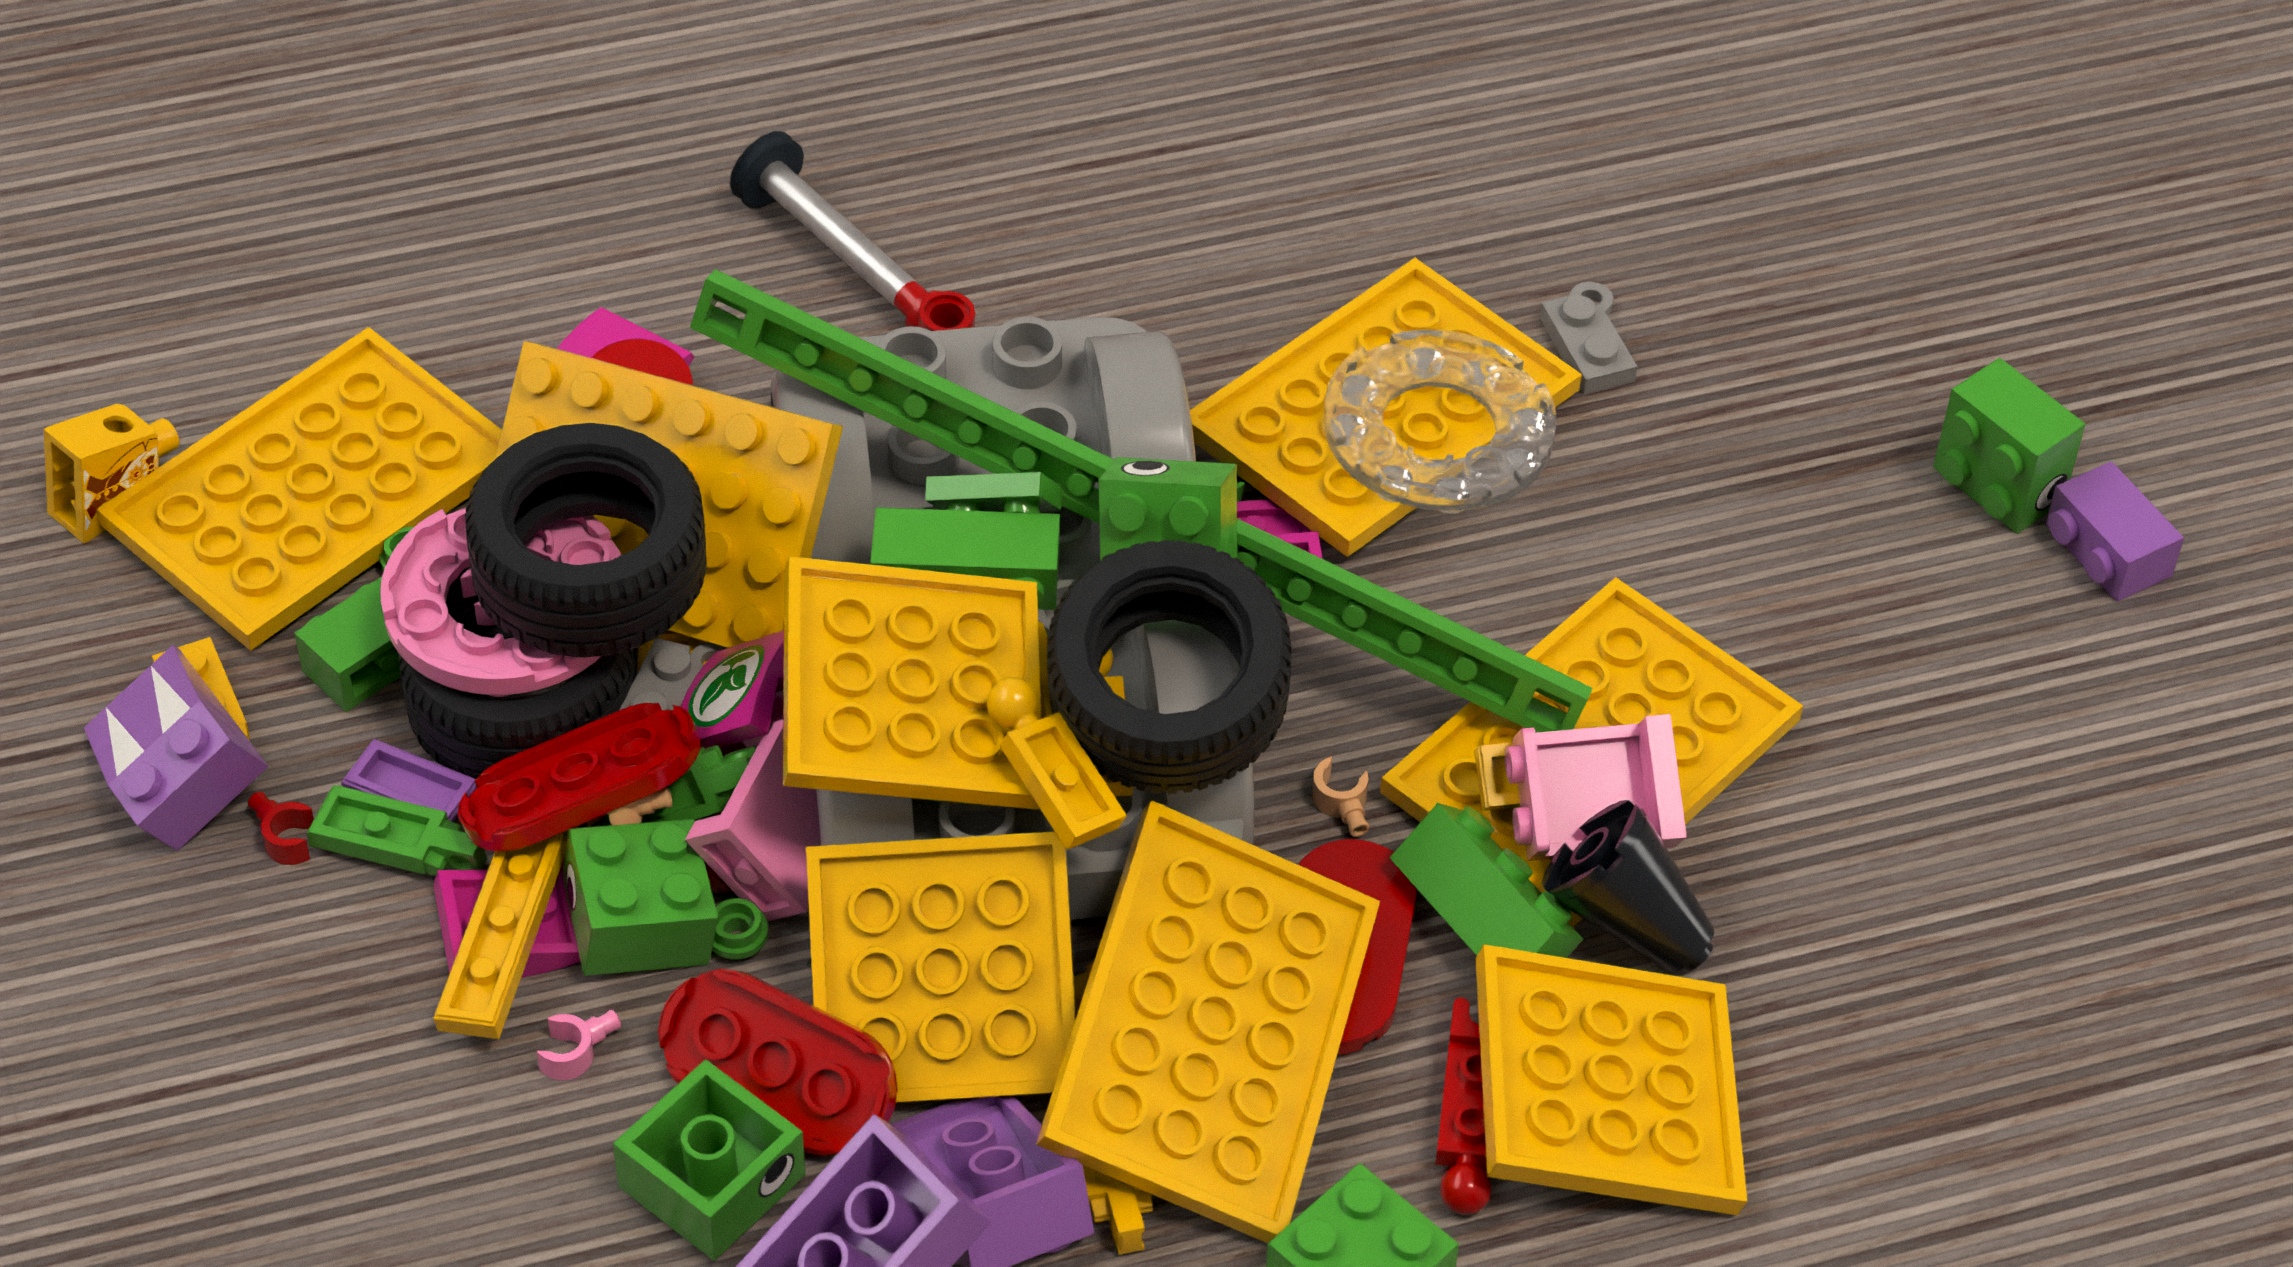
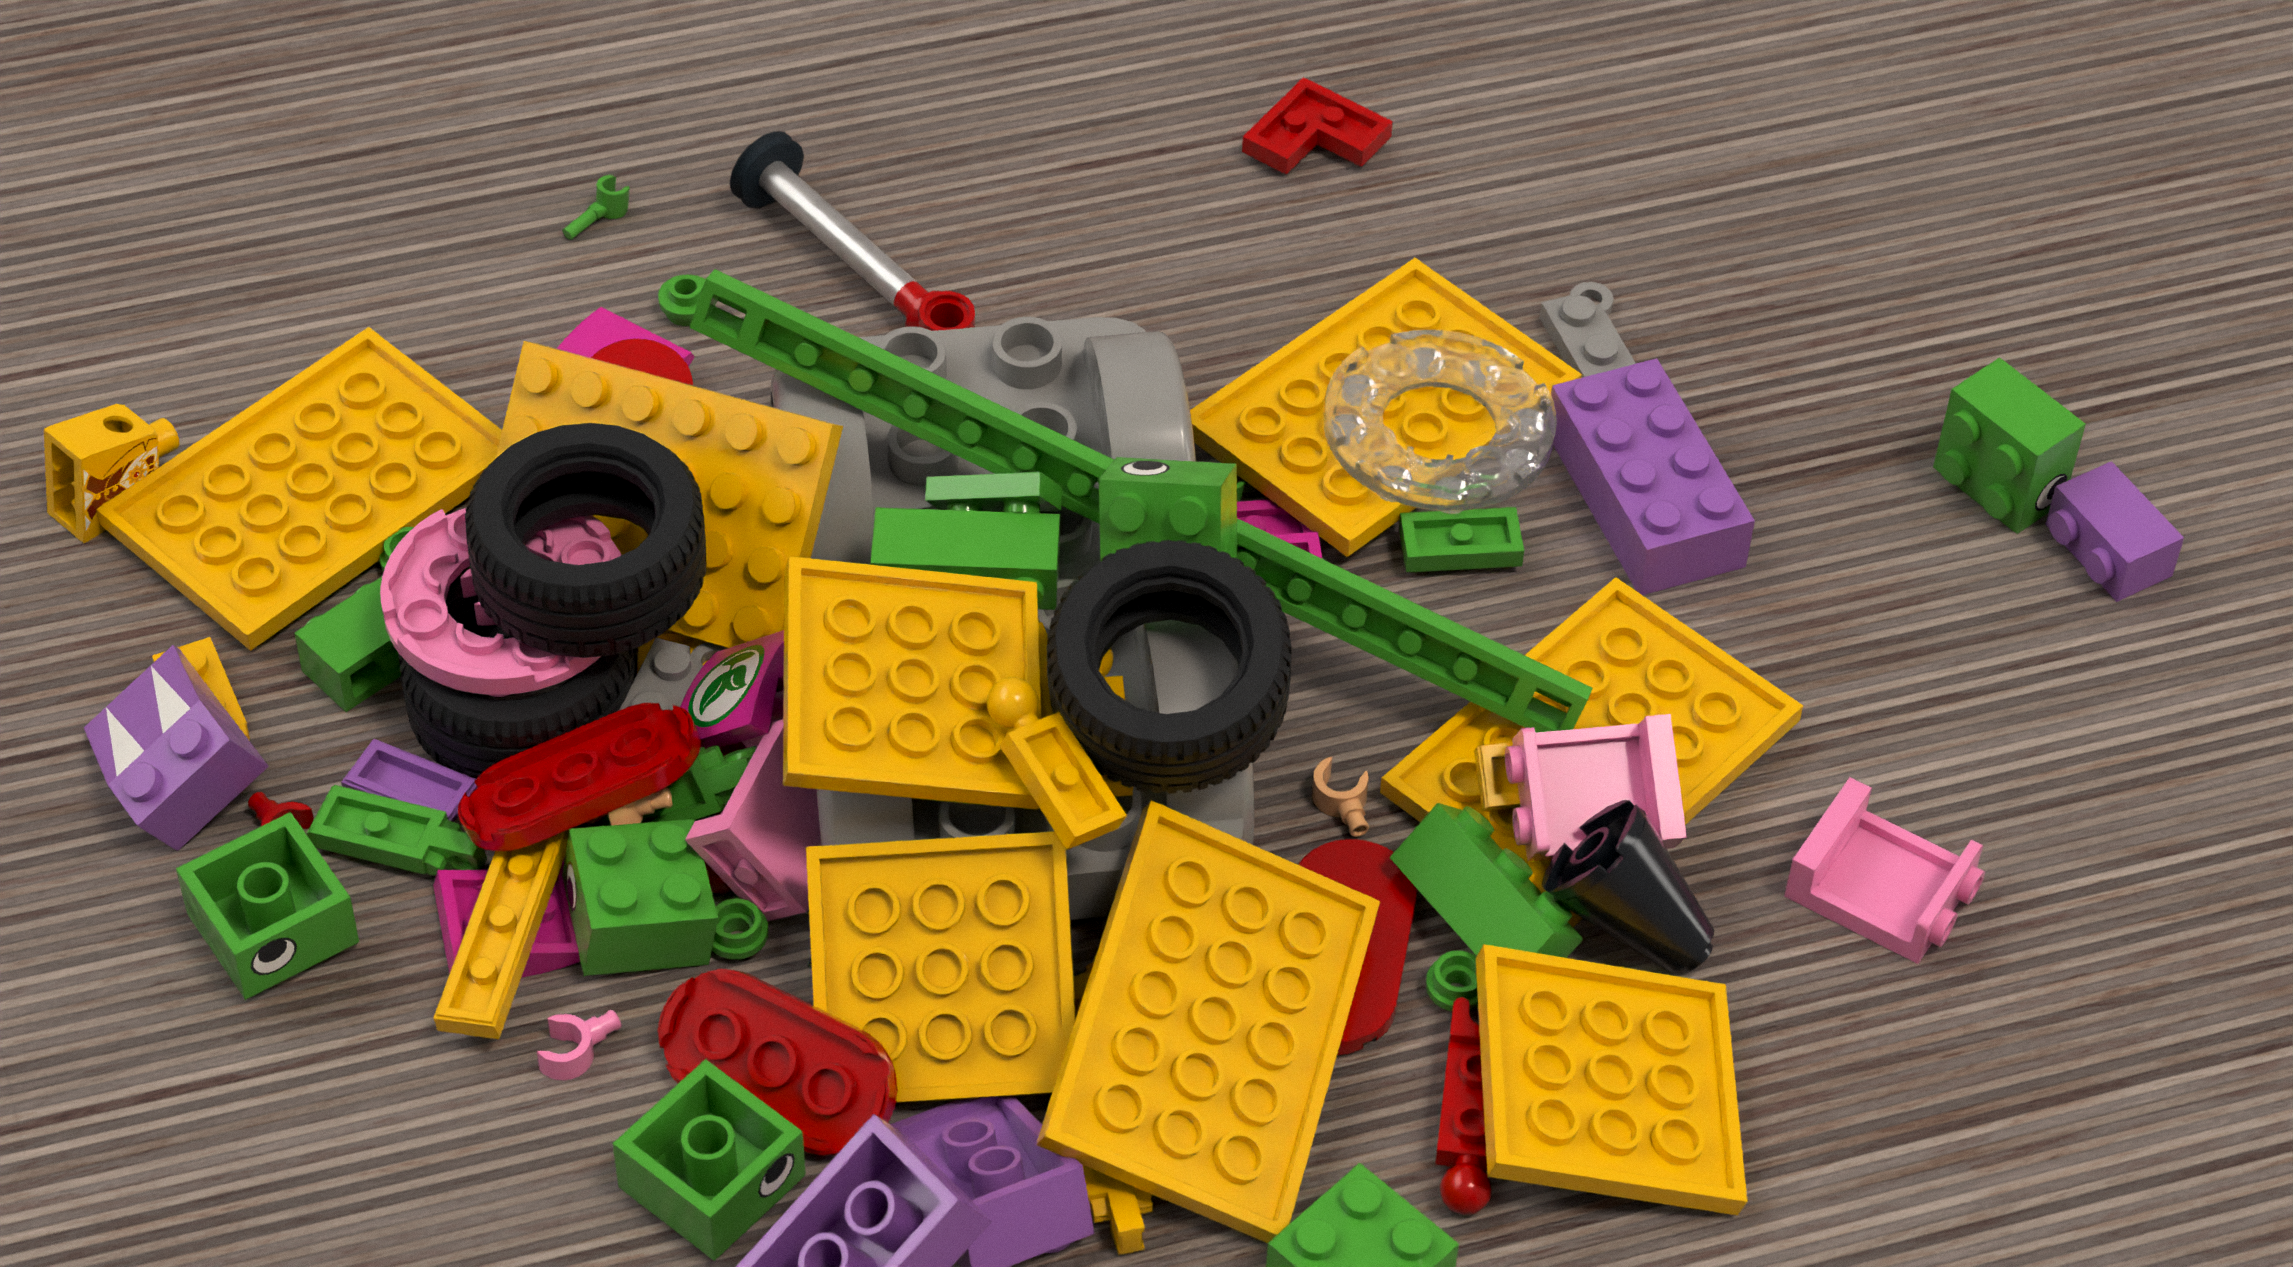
none -> bright green brick [176,812,359,1000]
none -> bright green hand [562,175,630,240]
none -> bright green plate [658,274,706,326]
none -> red plate [1242,77,1393,175]
none -> bright green plate [1399,507,1524,572]
none -> bright green plate [1426,951,1478,1011]
none -> medium lavender brick [1546,358,1755,595]
none -> bright pink panel [1784,777,1985,964]

